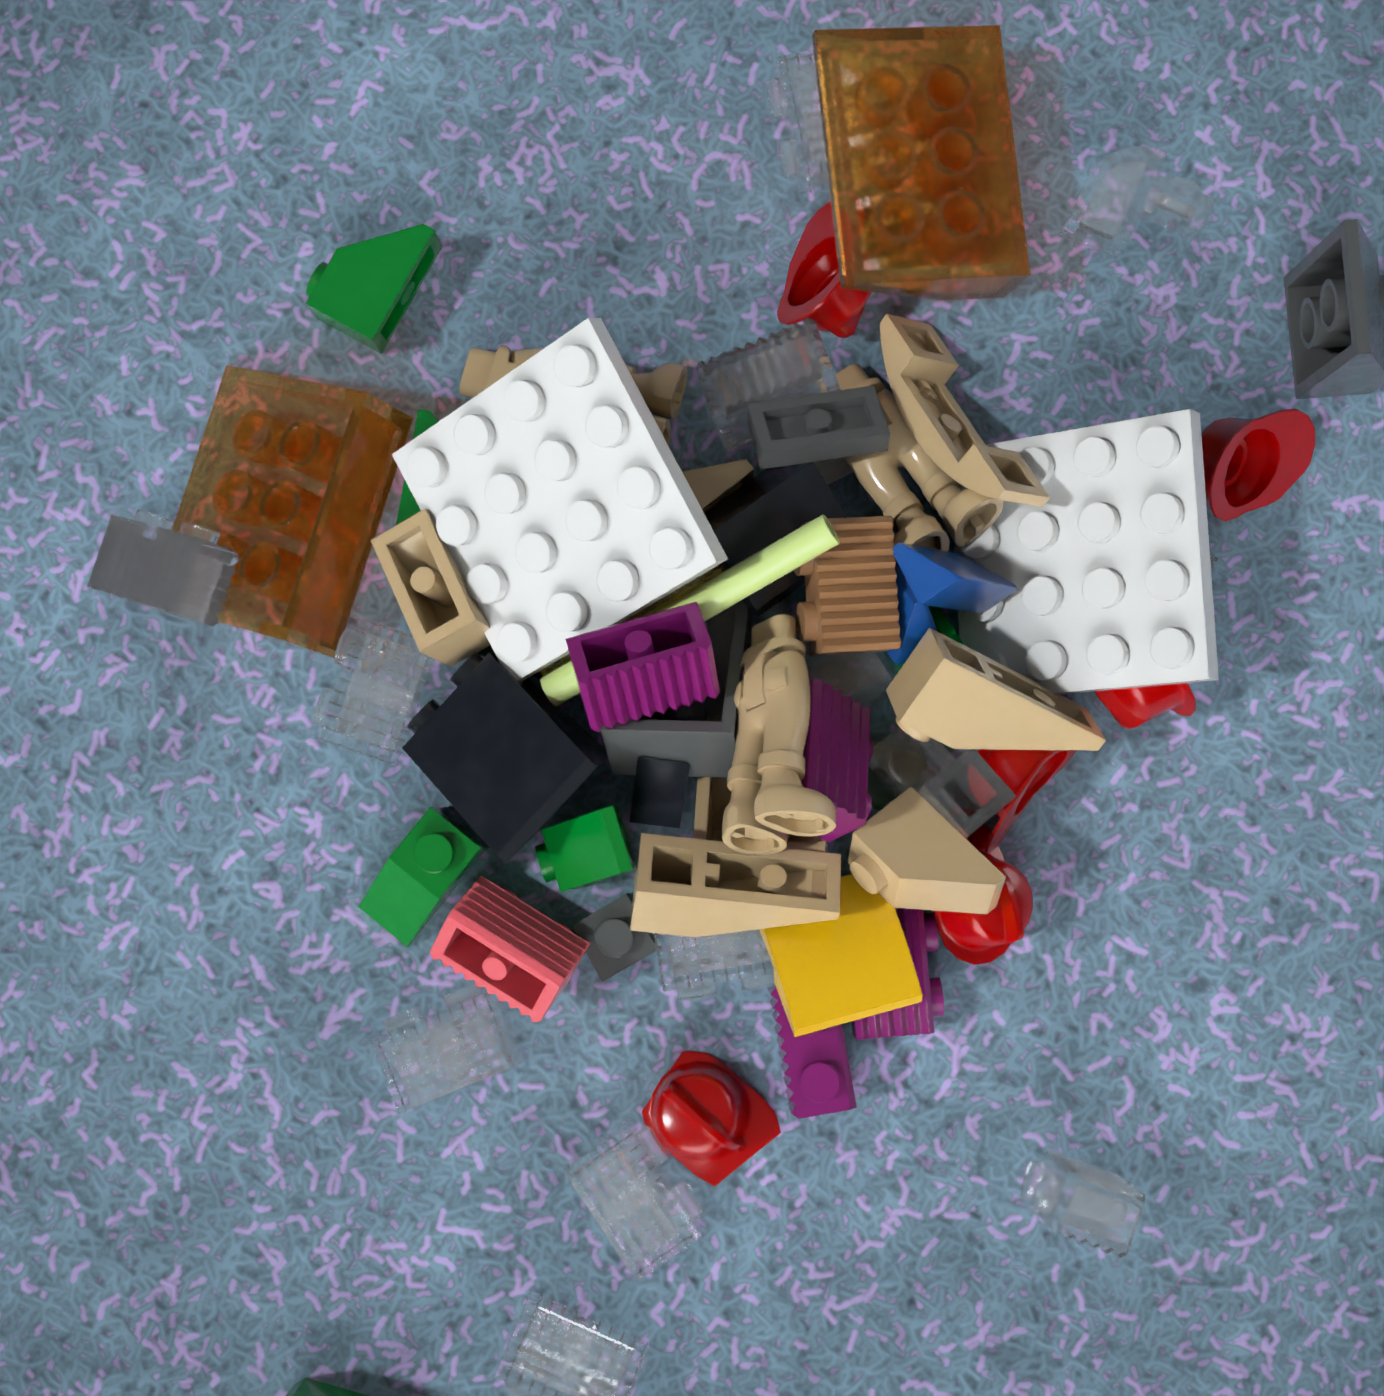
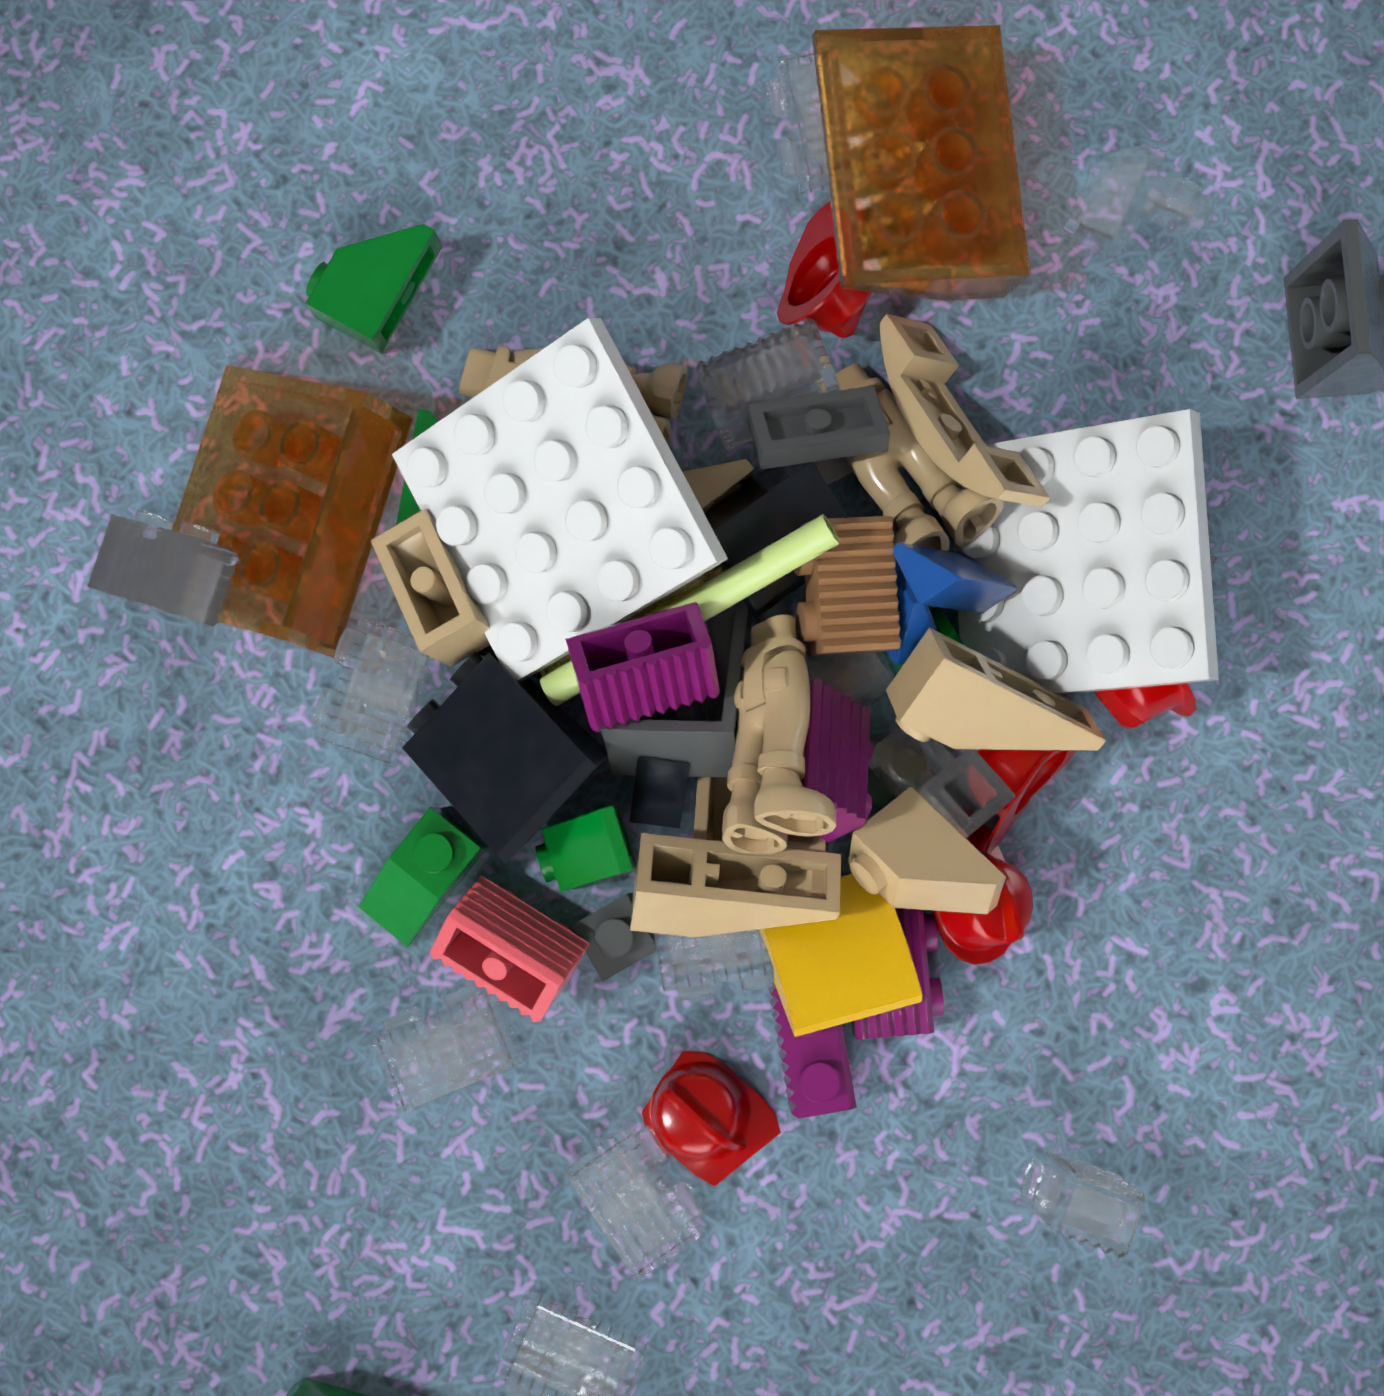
red piece [1201,409,1315,521] -> none

